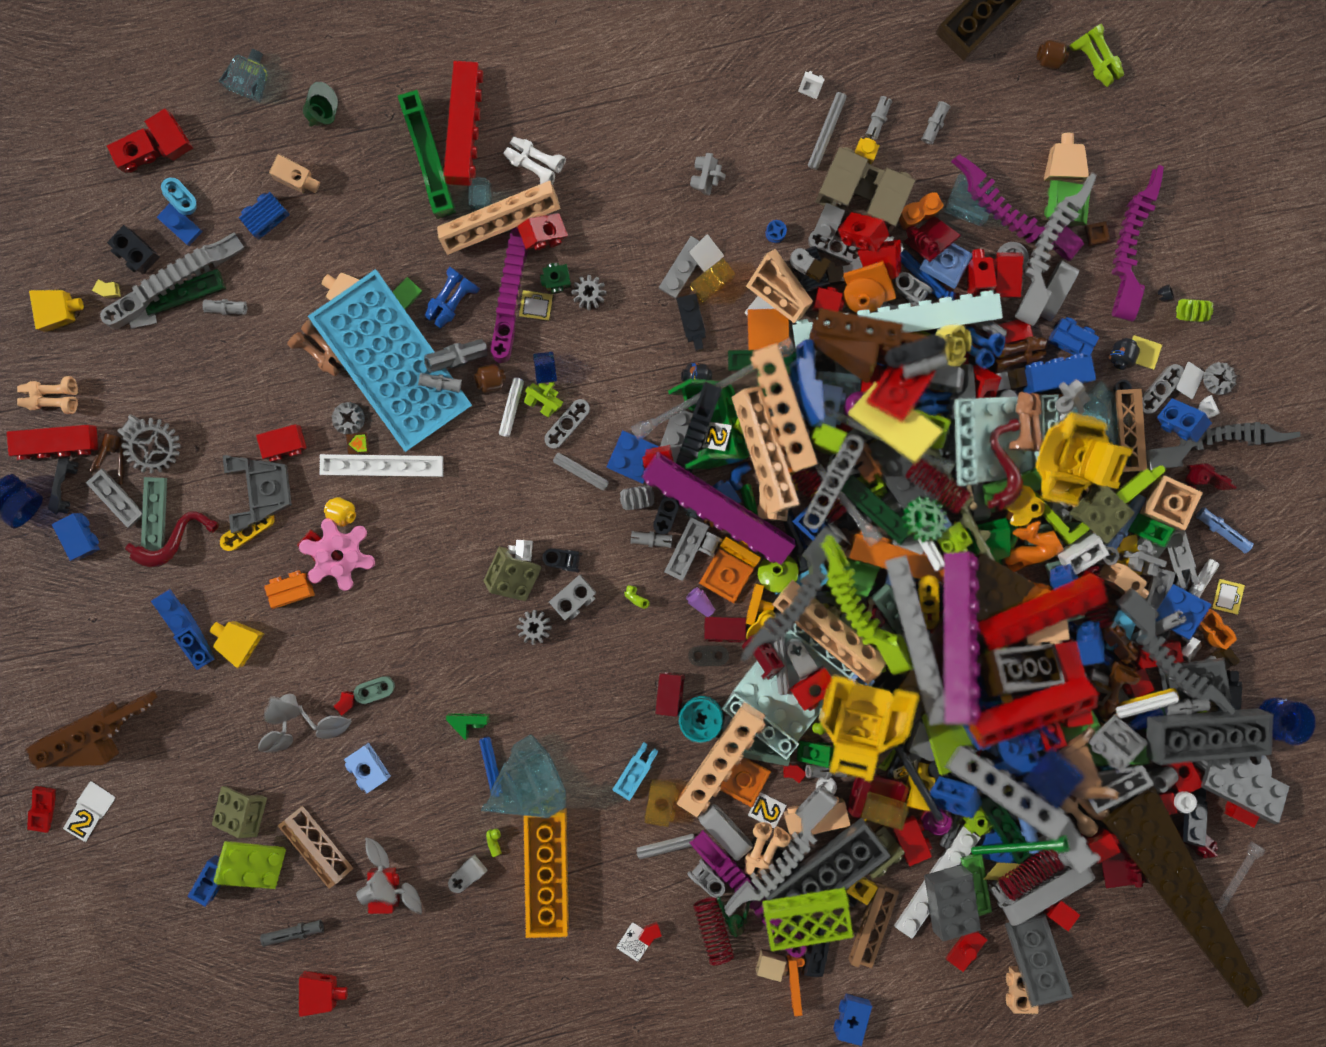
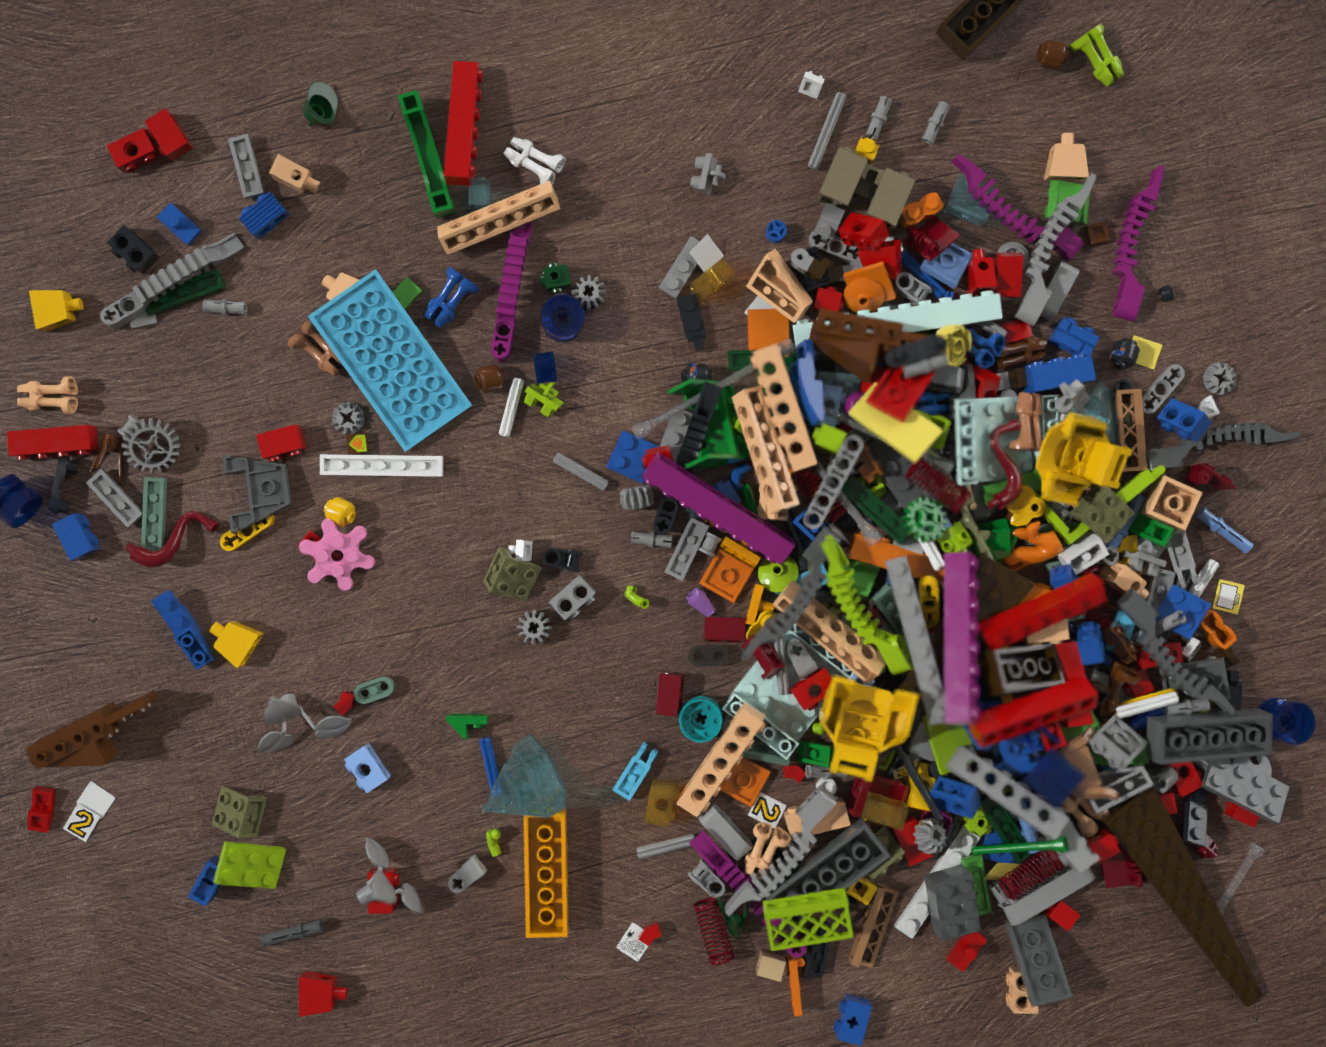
light yellow piece [92,279,121,299] -> none
medium azure plate [161,178,197,215] -> none
clear light blue torso [219,49,268,103] -> none
orange brick [264,570,315,609] -> none
medium nougat fence [278,806,354,888] -> none
light grey pin [418,373,462,393] -> none
dark grey piece [424,339,488,373] -> none
red brick [517,213,568,250] -> none
sticker [519,290,553,320] -> none
light grey beam [544,399,590,449] -> none
sticker [703,422,732,451] -> none
white tile [1174,791,1197,813] -> none
lime gear [1176,299,1213,322] -> none
white sticker [1176,362,1204,399] -> none
none -> light grey plate [228,134,265,200]
none -> clear blue wheel [542,294,584,342]
none -> light grey gear [913,818,948,854]

